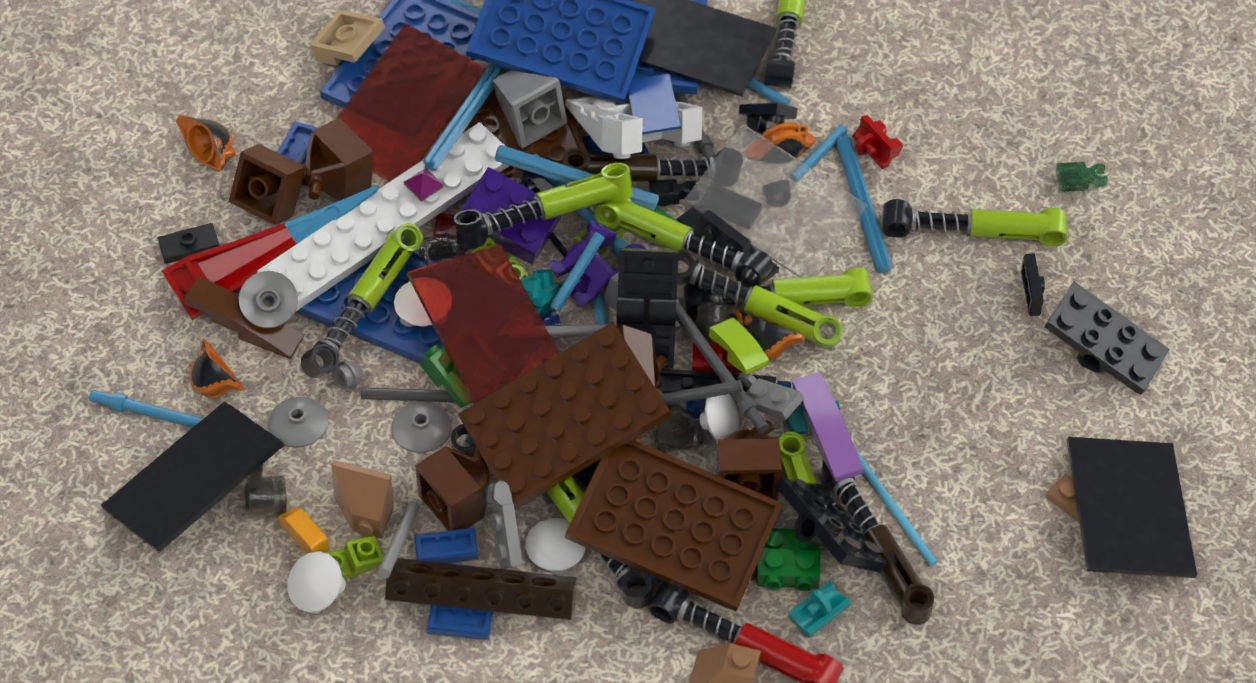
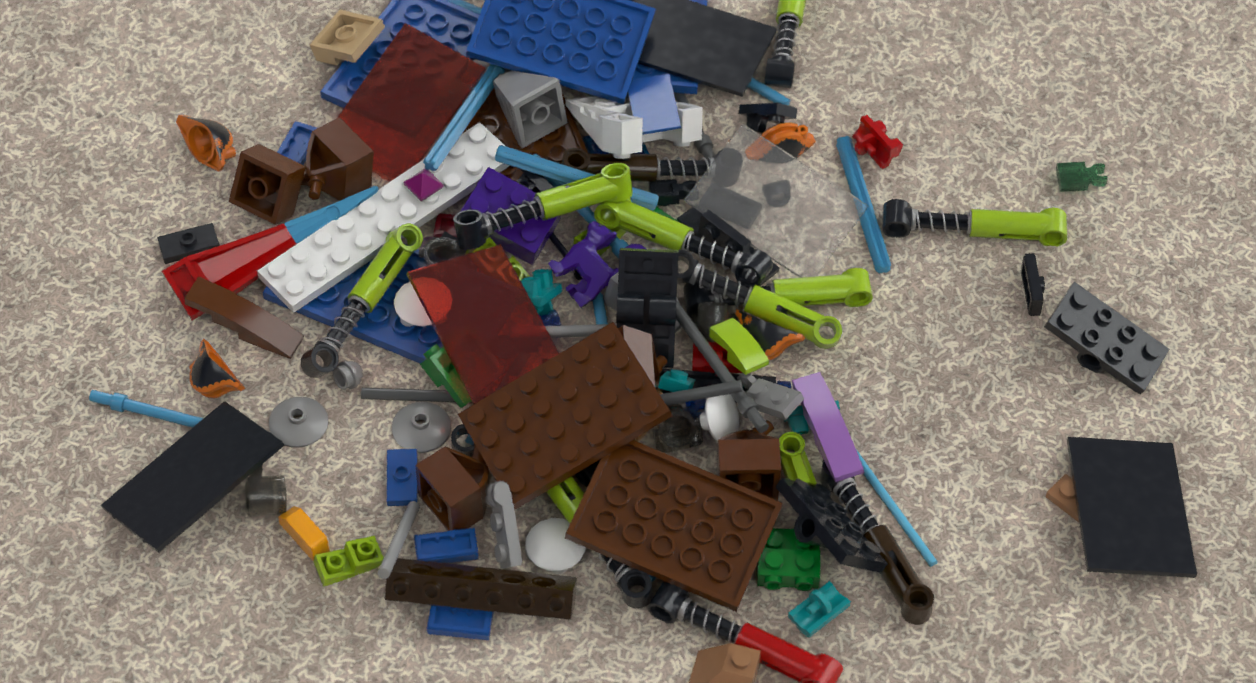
light grey dish [239,271,298,328] -> none
white dish [287,551,346,614] -> none
medium nougat slope [331,460,394,539] -> none
dark azure bar [550,232,605,312] -> none
dark azure bar [789,124,848,183] -> none
none -> blue plate [387,449,418,506]
none -> teal plate [658,369,695,392]

